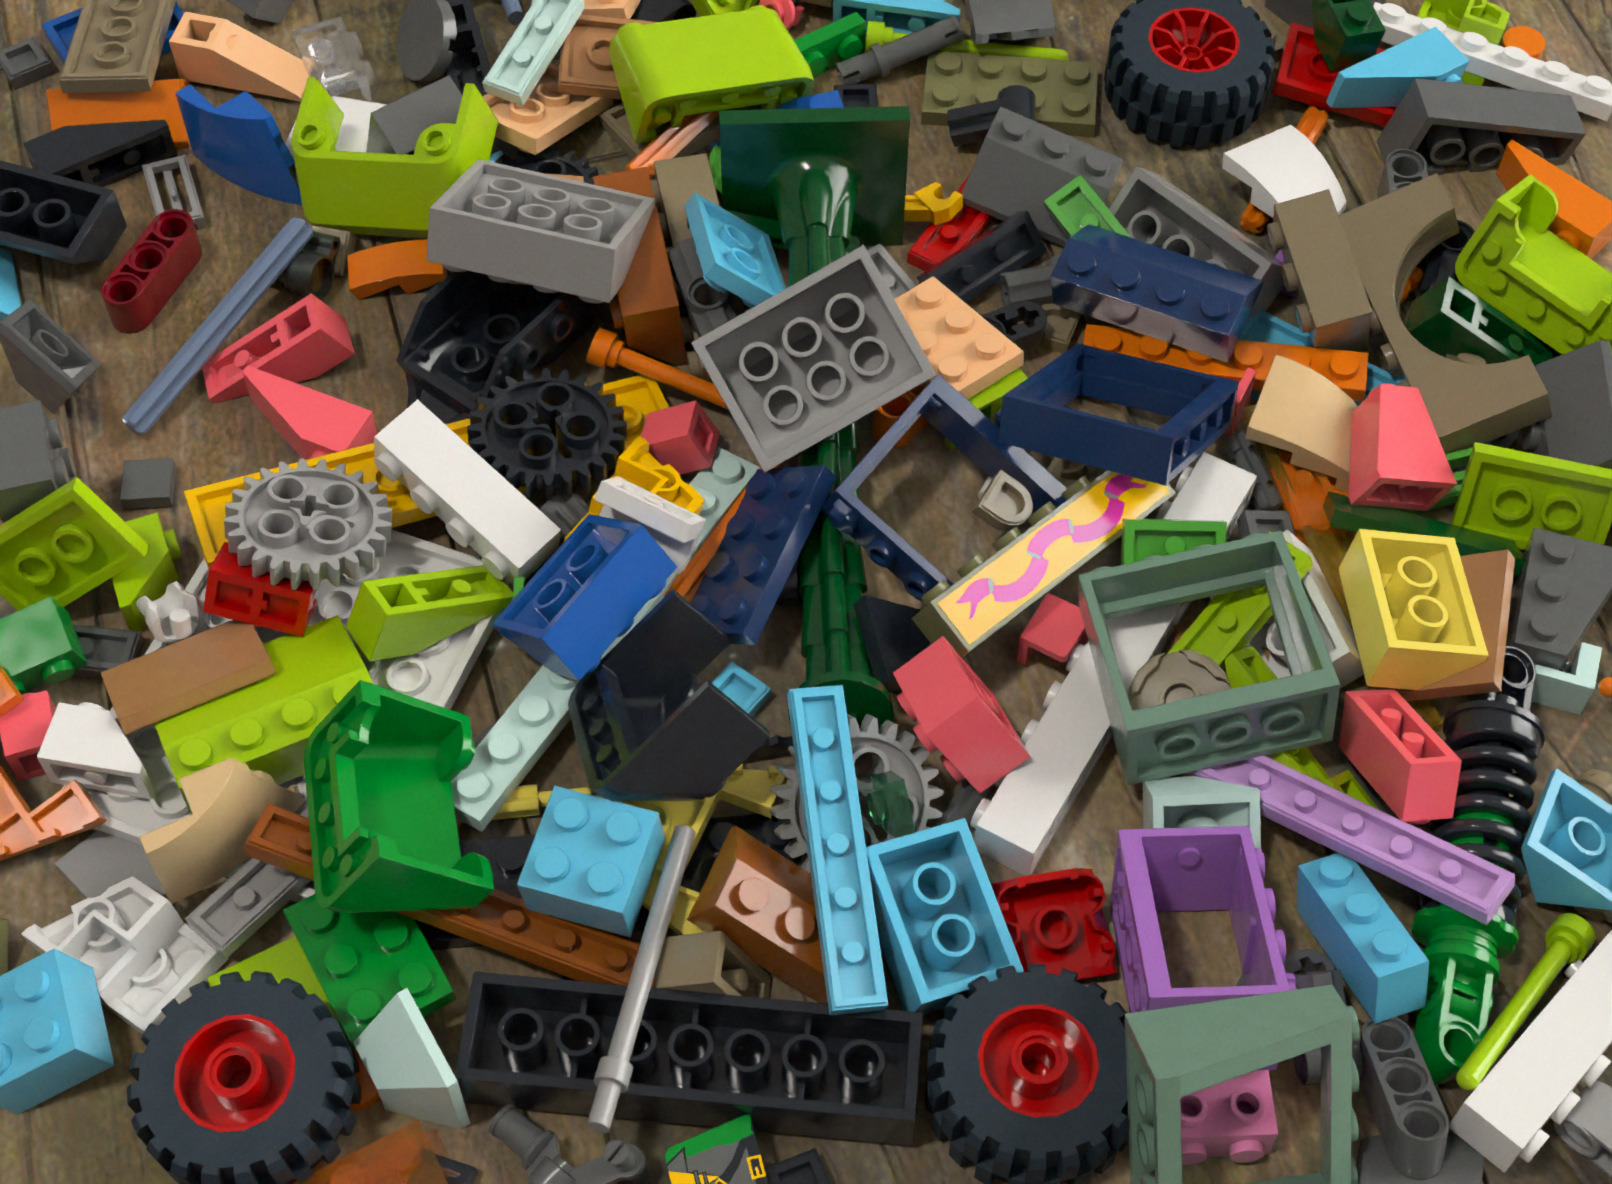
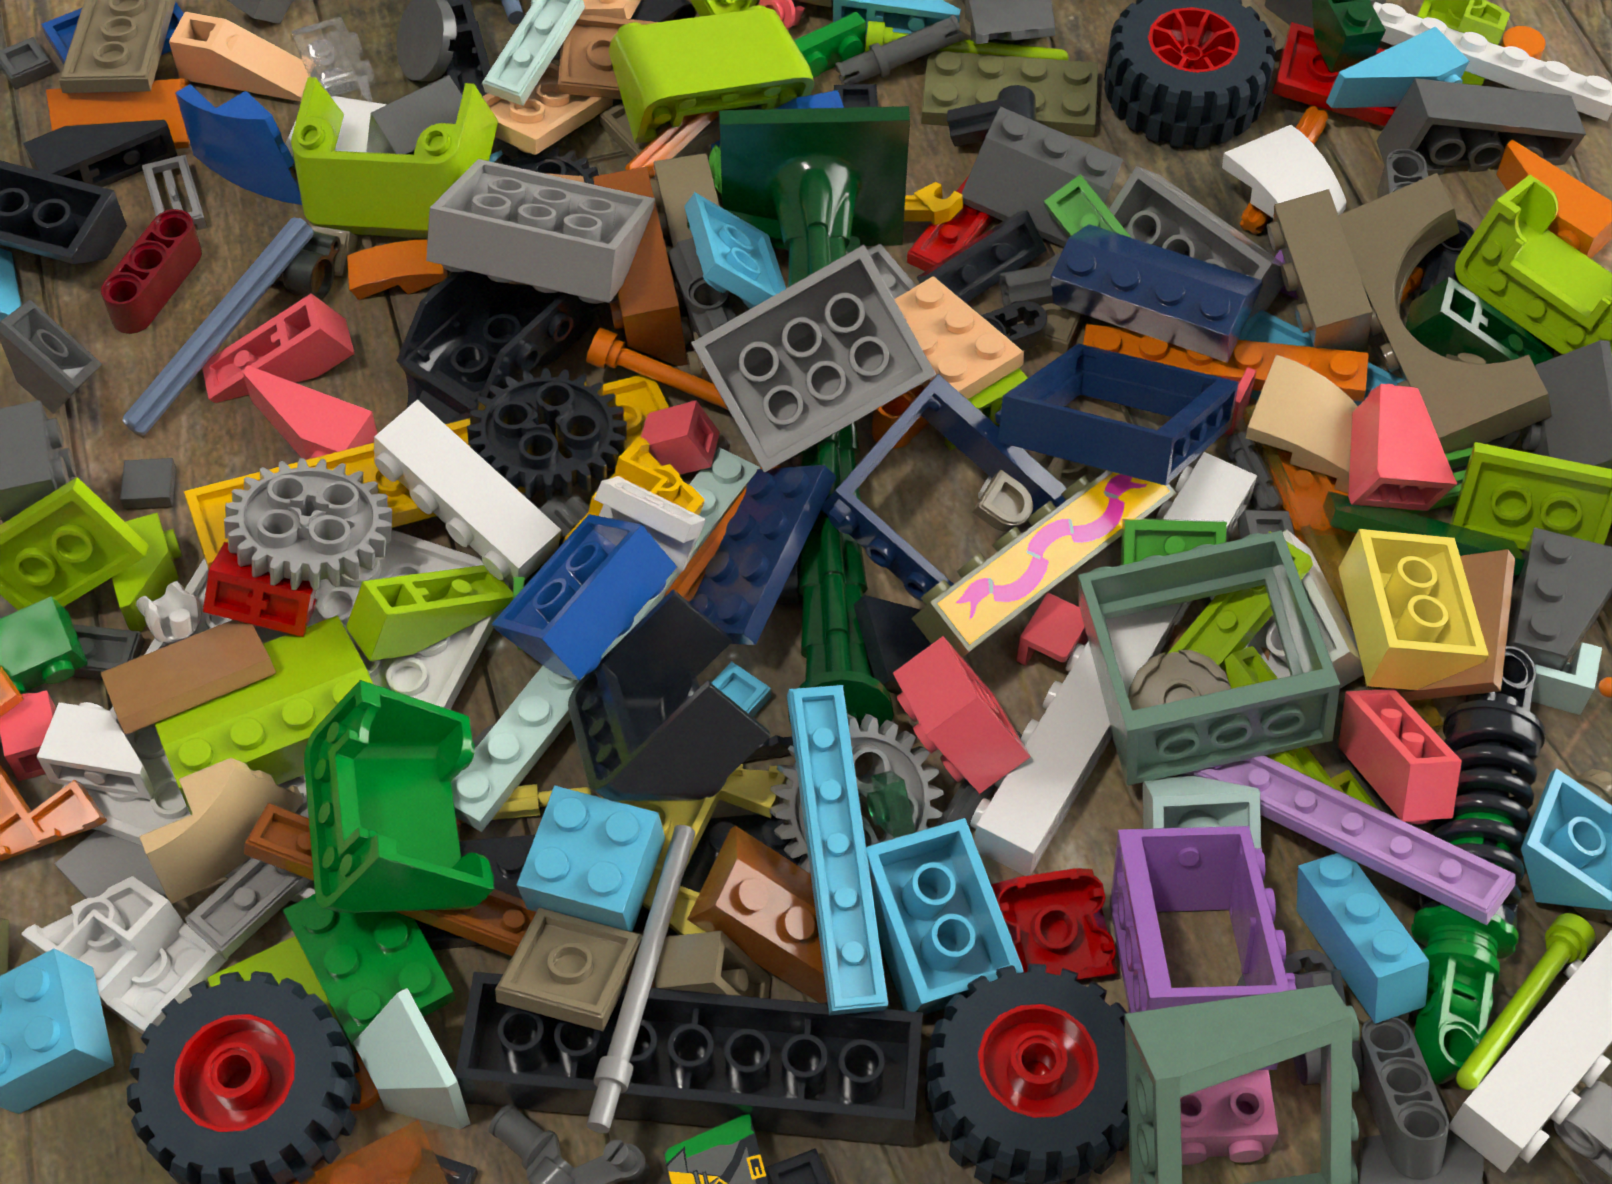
none -> dark tan tile [495,908,643,1031]

